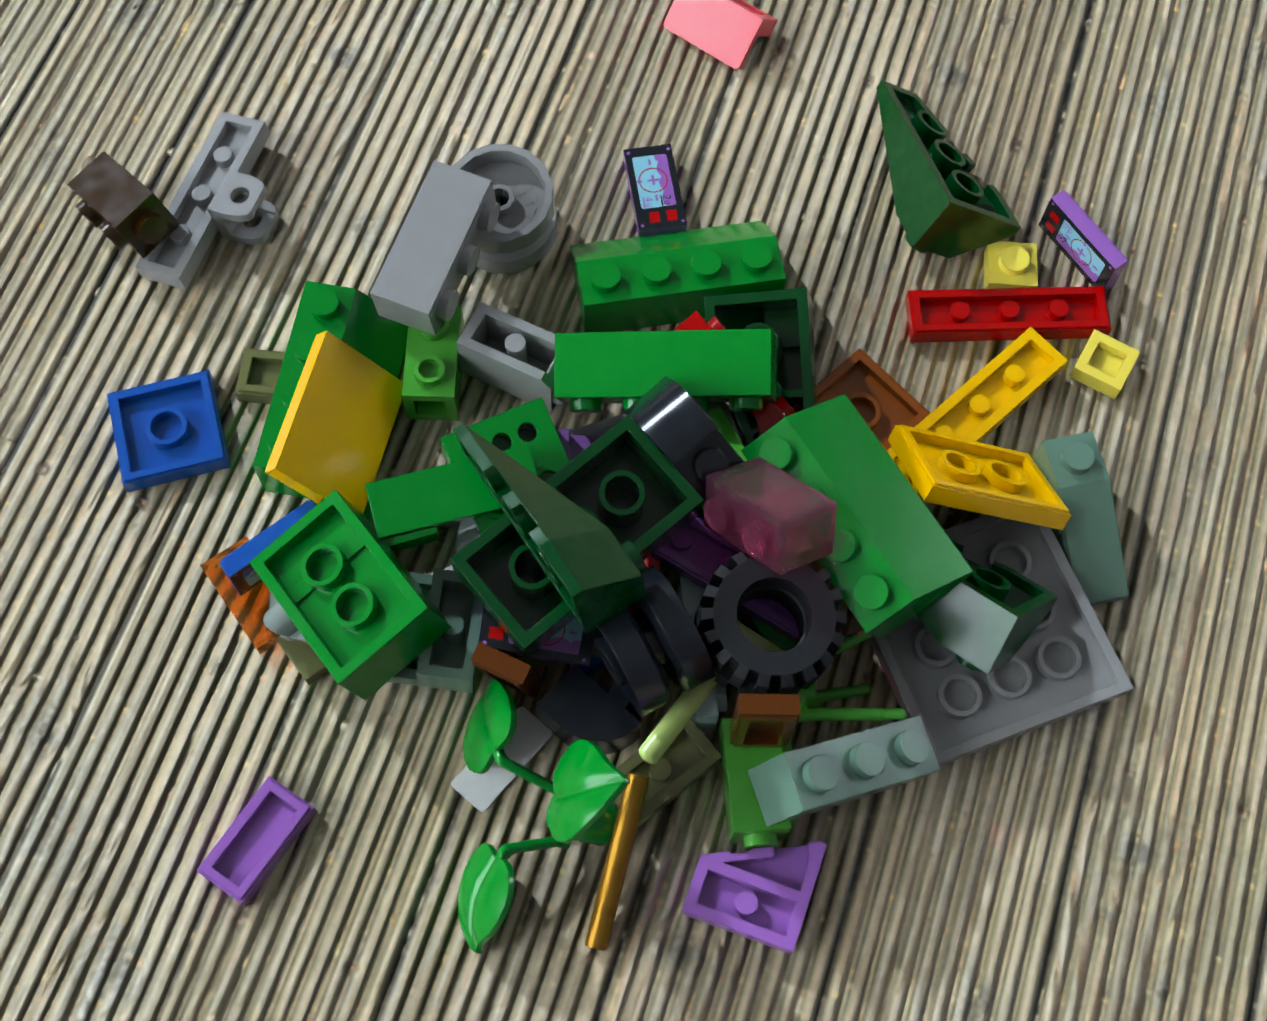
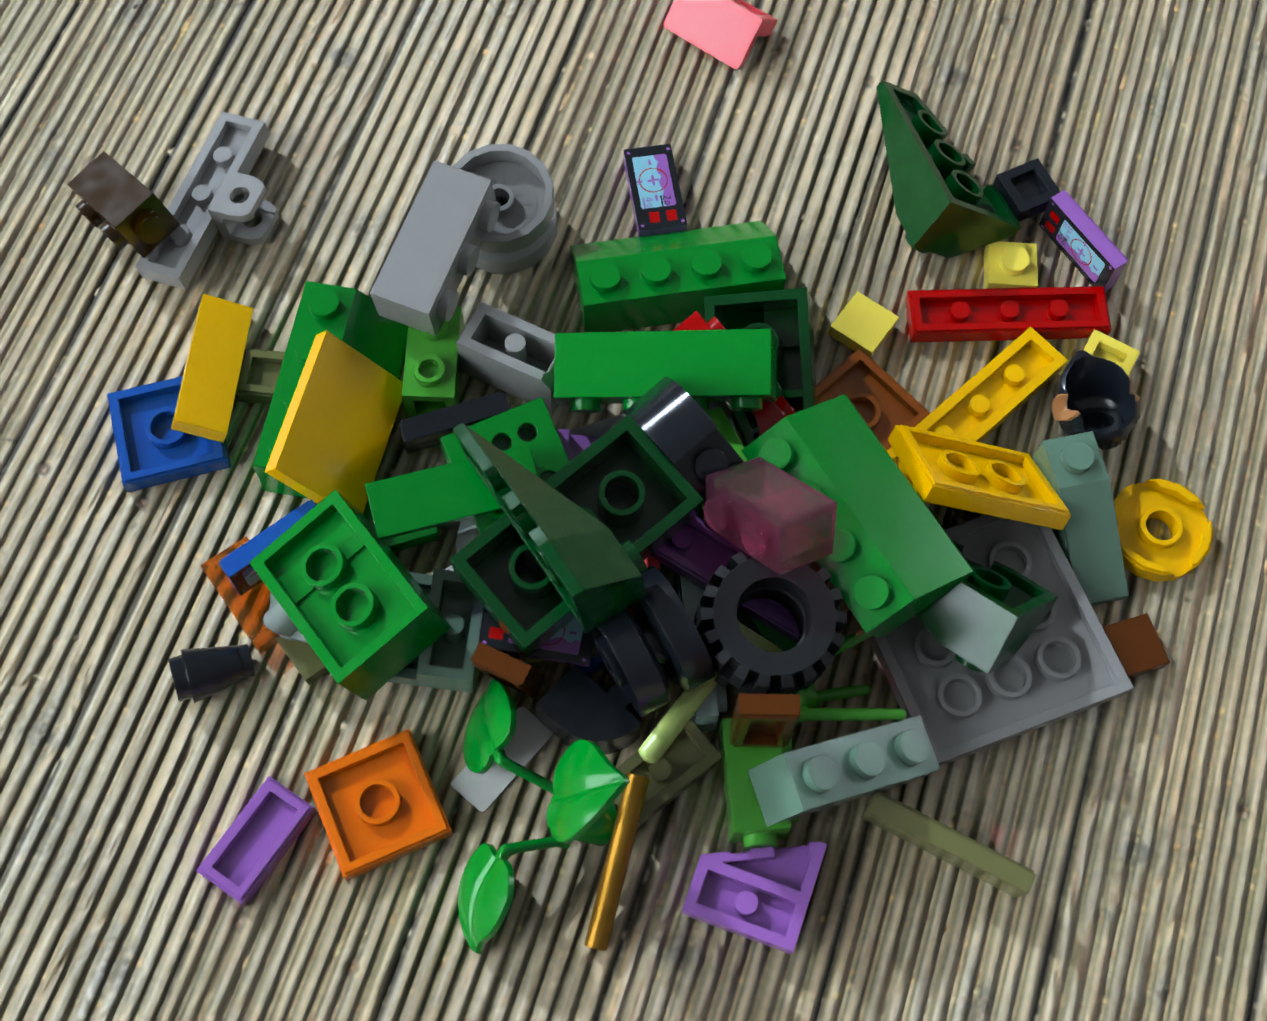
none -> black cone [168,644,255,703]
none -> yellow tile [171,294,253,443]
none -> orange tile [304,729,453,881]
none -> black tile [399,391,510,454]
none -> light yellow tile [828,291,899,358]
none -> olive tile [861,791,1036,898]
none -> black plate [993,158,1061,222]
none -> black hair [1051,350,1141,450]
none -> reddish brown tile [1103,613,1170,679]
none -> yellow tile [1114,479,1214,582]

